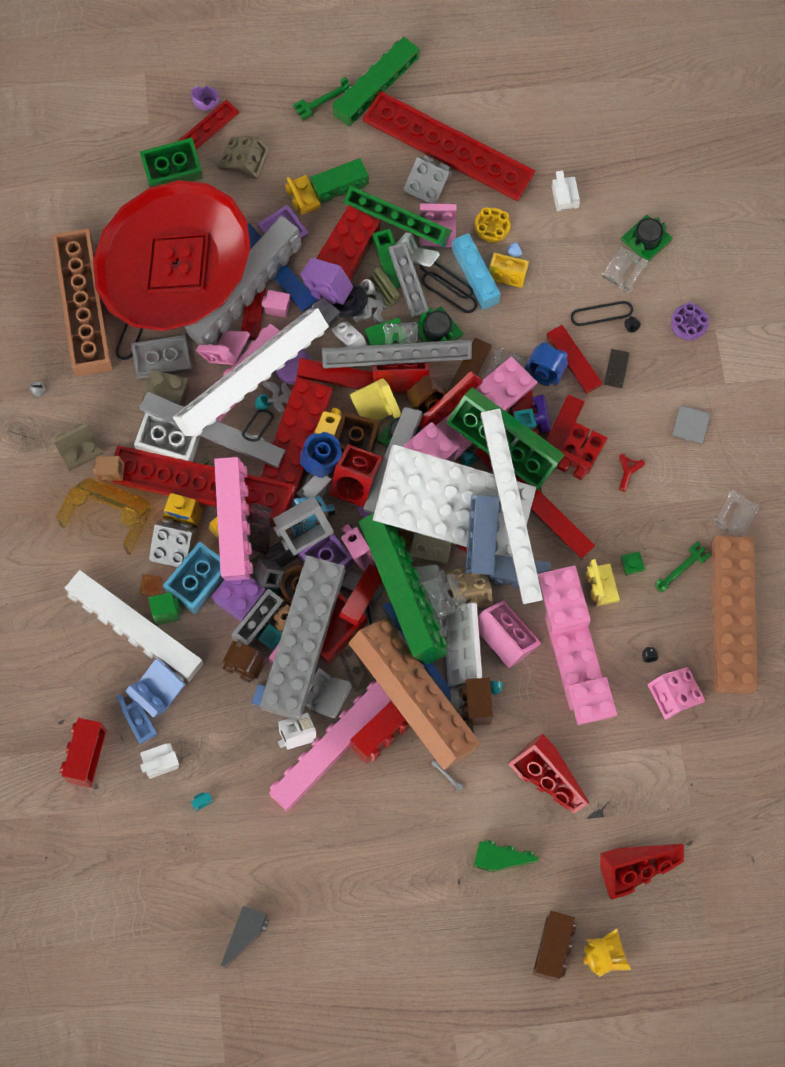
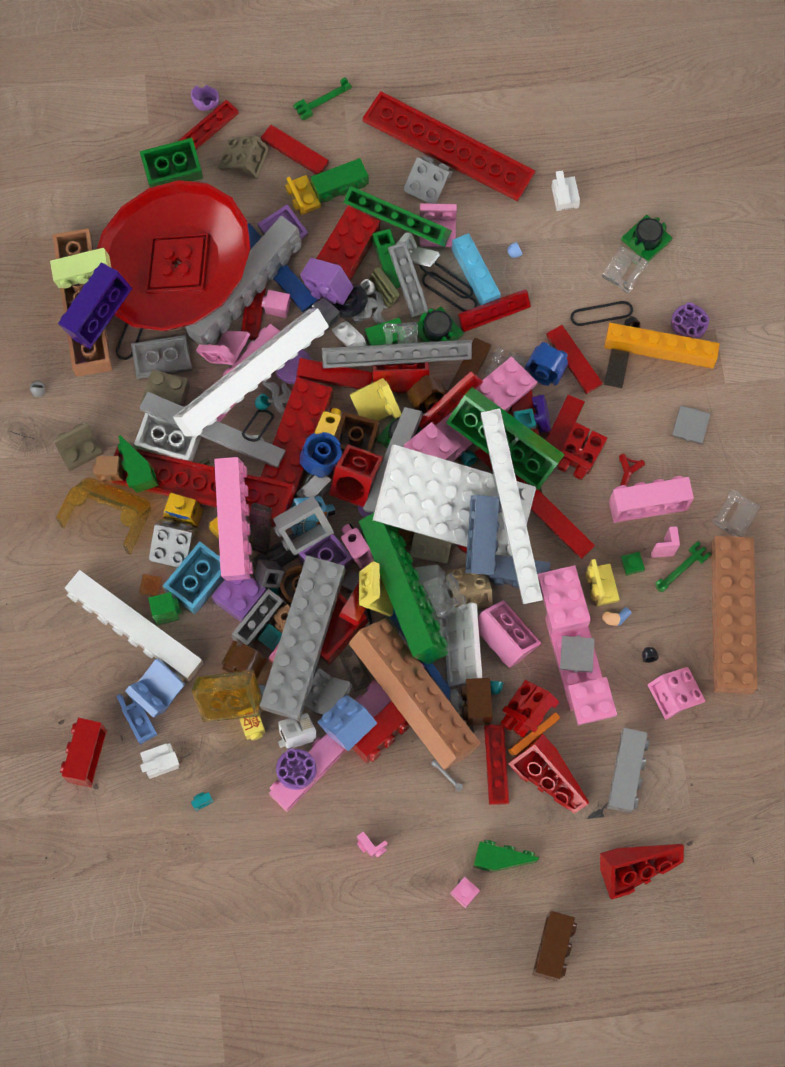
dark grey slope [221,906,269,968] -> none
green brick [333,36,420,127] -> none
yellow tile [474,207,511,243] -> none
yellow bracket [489,253,529,288] -> none
yellow hat [582,928,631,977] -> none
none -> yellowish green brick [50,248,111,288]
none -> dark purple brick [58,262,133,349]
none -> green slope [117,435,158,493]
none -> clear yellow brick [192,670,262,723]
none -> light yellow brick [238,707,266,741]
none -> red tile [261,125,329,175]
none -> medium lavender tile [276,749,317,790]
none -> medium blue brick [318,694,377,751]
none -> bright pink bracket [356,831,388,858]
none -> light yellow bracket [359,561,393,617]
none -> bright pink brick [450,877,480,908]
none -> red tile [458,289,531,332]
none -> red tile [484,724,509,805]
none -> red hips [500,680,560,738]
none -> orange tile [507,712,560,755]
none -> light grey piece [560,635,595,673]
none -> arm [602,607,632,626]
none -> light orange brick [604,322,720,369]
none -> light grey brick [607,728,650,814]
none -> bright pink brick [609,476,694,523]
none -> bright pink panel [651,526,680,558]

